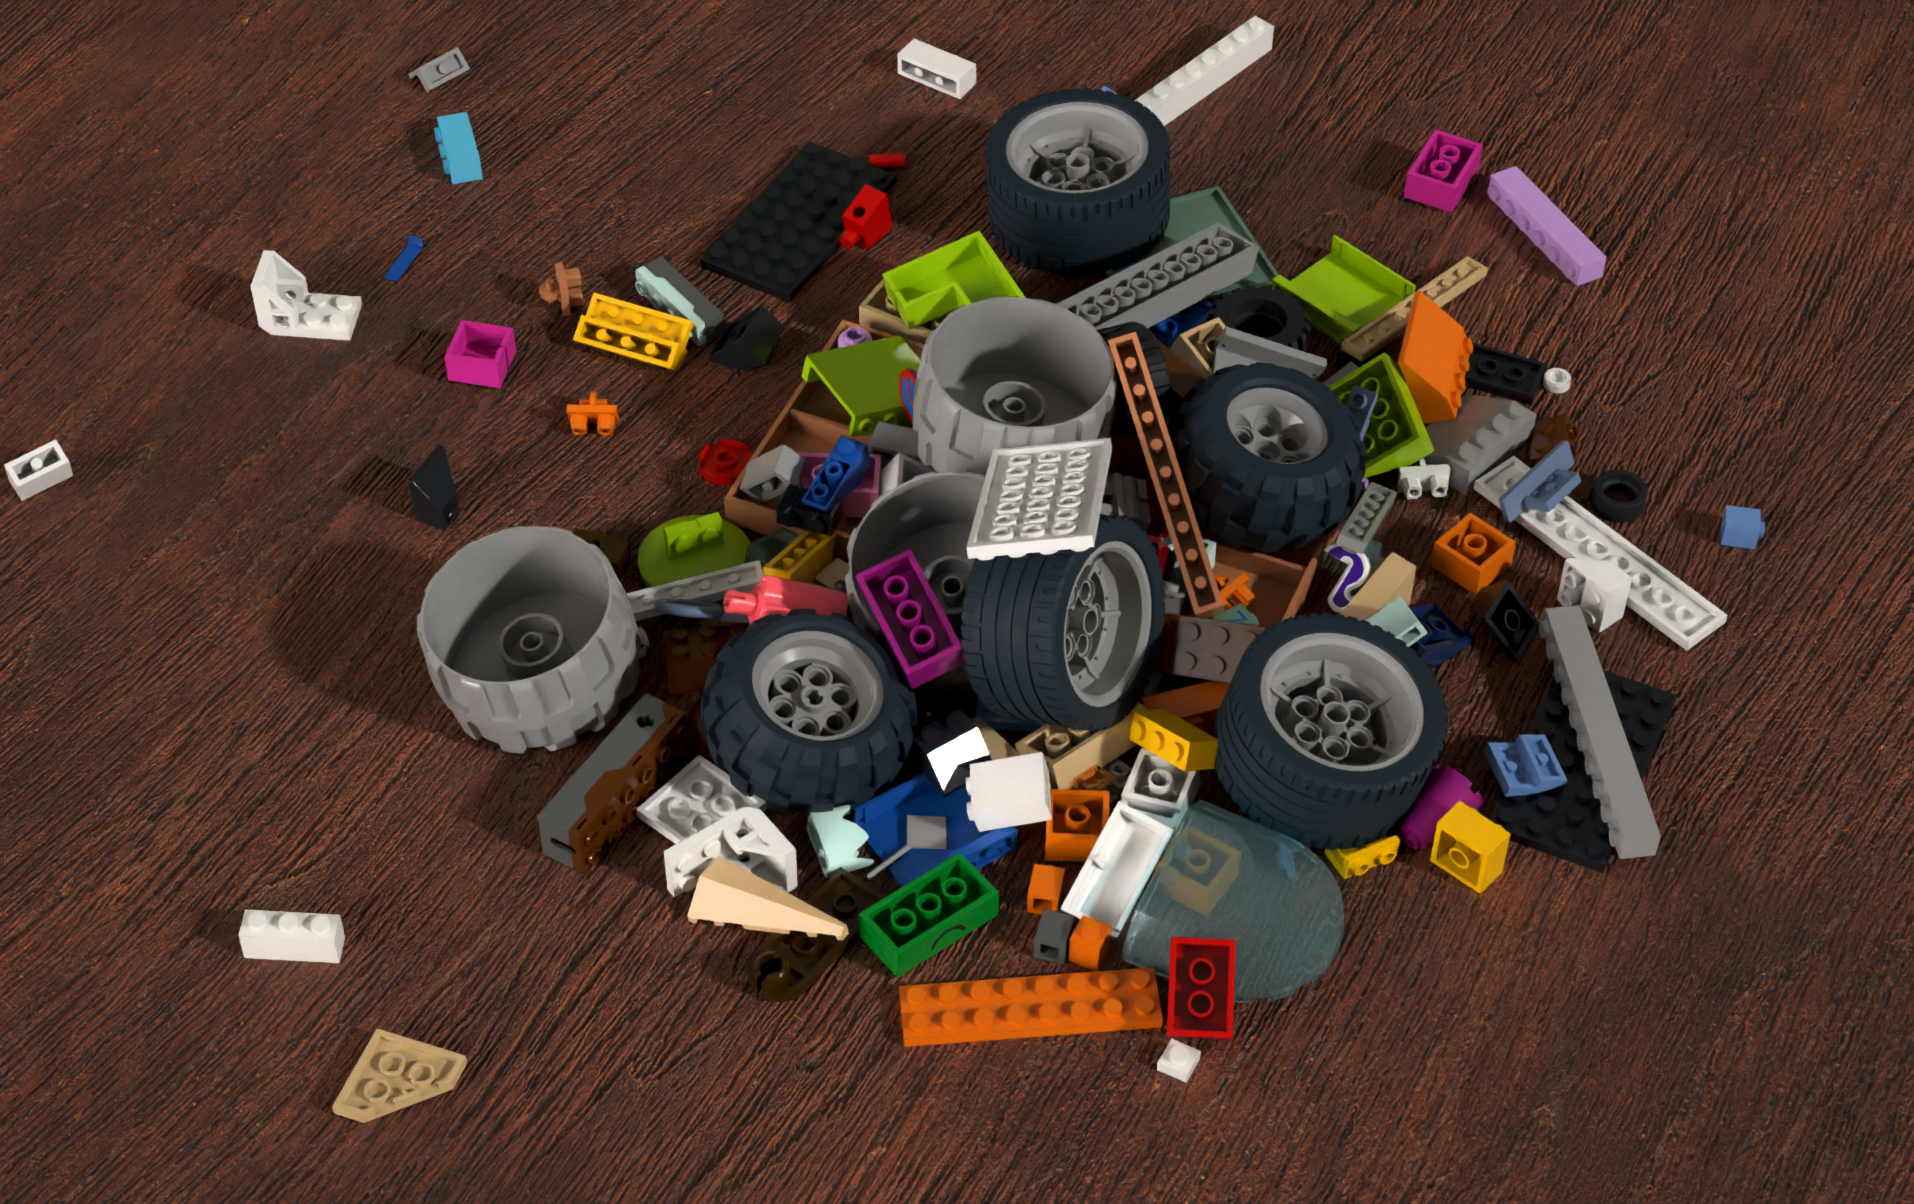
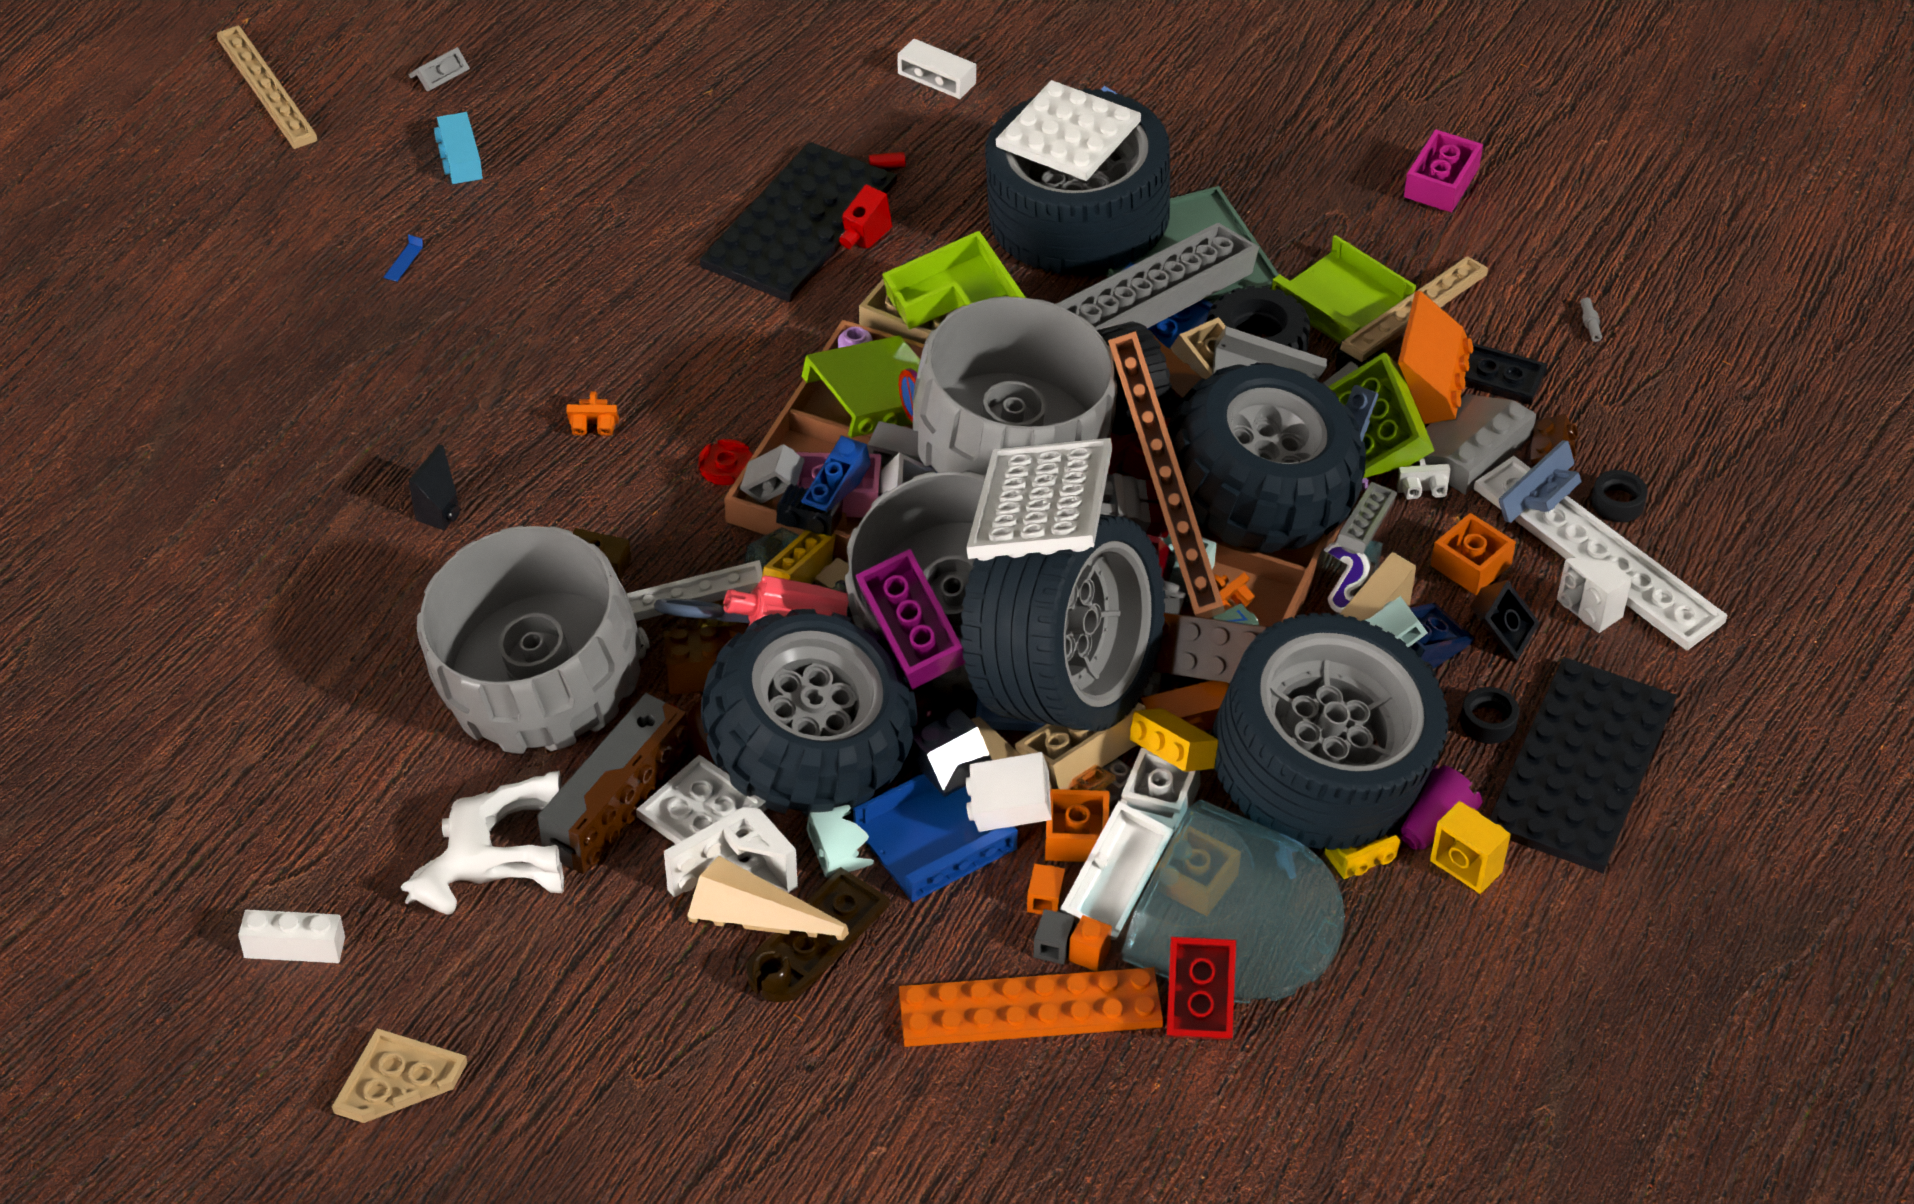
white brick [4,439,73,501] -> none
white bracket [251,250,362,341] -> none
dark pink piece [444,320,516,388] -> none
nougat hips [539,262,584,316] -> none
yellow brick [573,293,694,371] -> none
piece [635,257,724,347] -> none
lime bracket [638,512,753,603] -> none
black slope [708,305,784,371] -> none
green brick [859,852,999,978] -> none
light grey piece [866,815,946,879] -> none
white brick [1134,16,1274,126] -> none
white plate [1157,1038,1201,1083] -> none
medium blue slope [1483,734,1567,797] -> none
lavender brick [1487,166,1606,287] -> none
light grey brick [1539,605,1661,859] -> none
white tile [1543,368,1571,394] -> none
medium blue brick [1721,505,1765,549] -> none
none -> tan tile [216,25,317,149]
none -> white animal [401,771,564,915]
none -> white plate [996,80,1141,181]
none -> black tyre [1460,686,1520,744]
none -> light grey bar [1580,297,1602,342]

